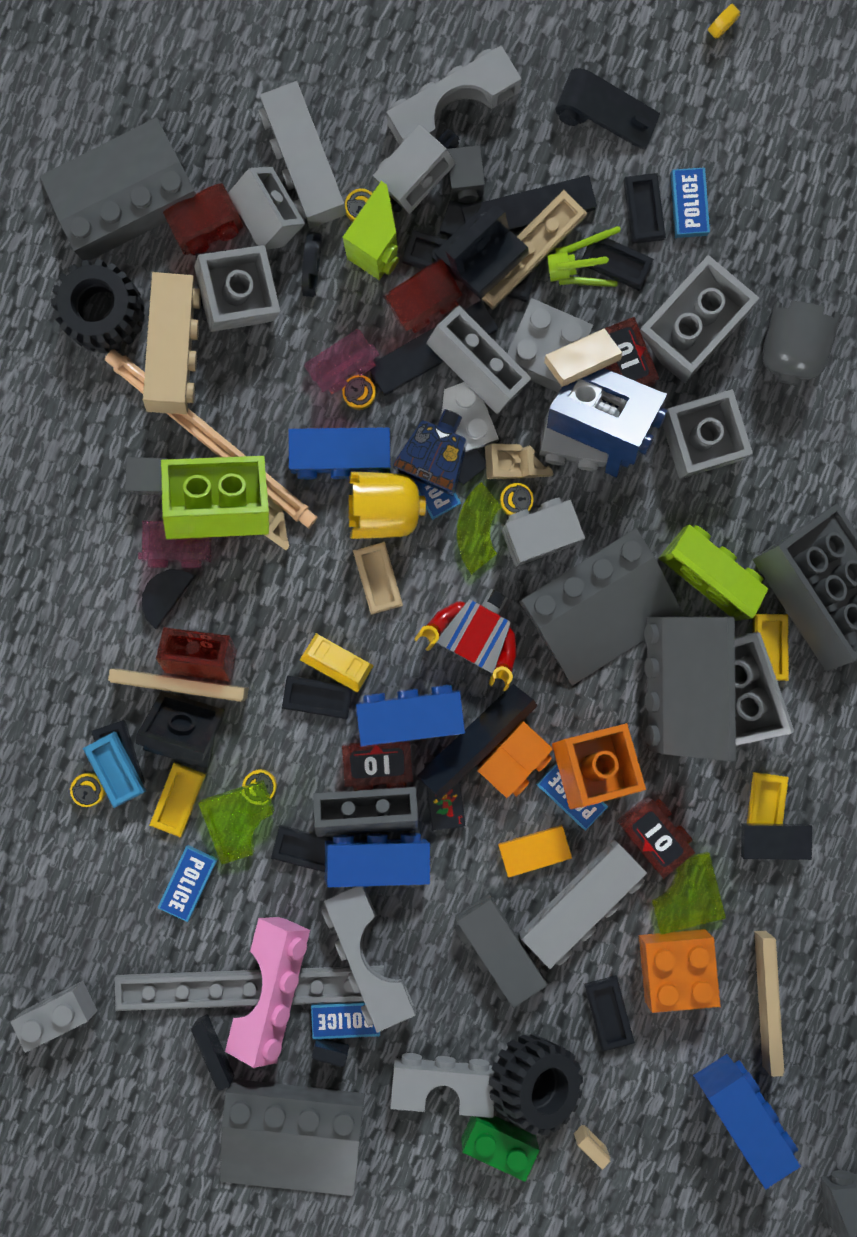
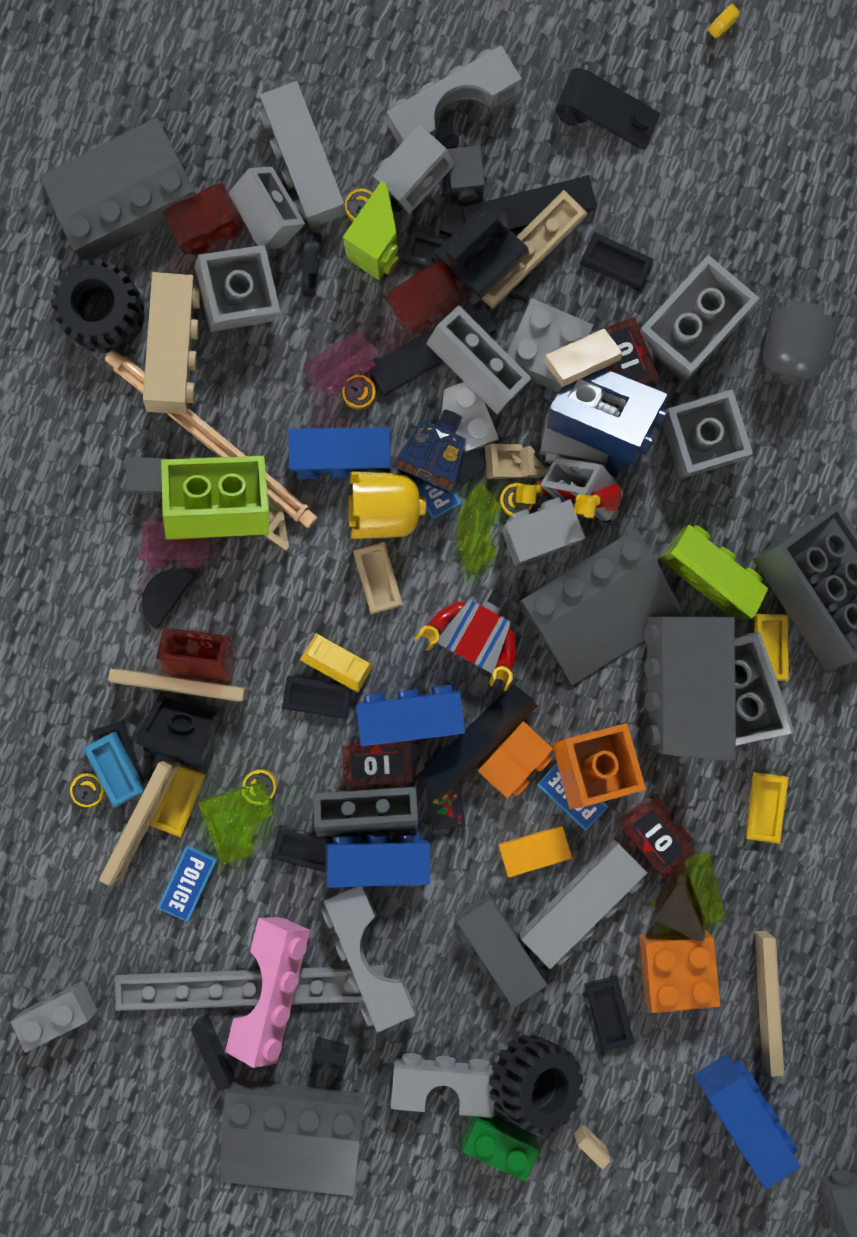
tile [311,1002,380,1039] -> none
lime plant [548,226,621,287] -> none
black tile [624,173,666,244] -> none
tile [670,168,710,238] -> none
black tile [741,823,812,860] -> none
none -> tan tile [99,756,180,886]
none -> torso [516,457,623,523]
none -> dark brown slope [654,864,705,942]

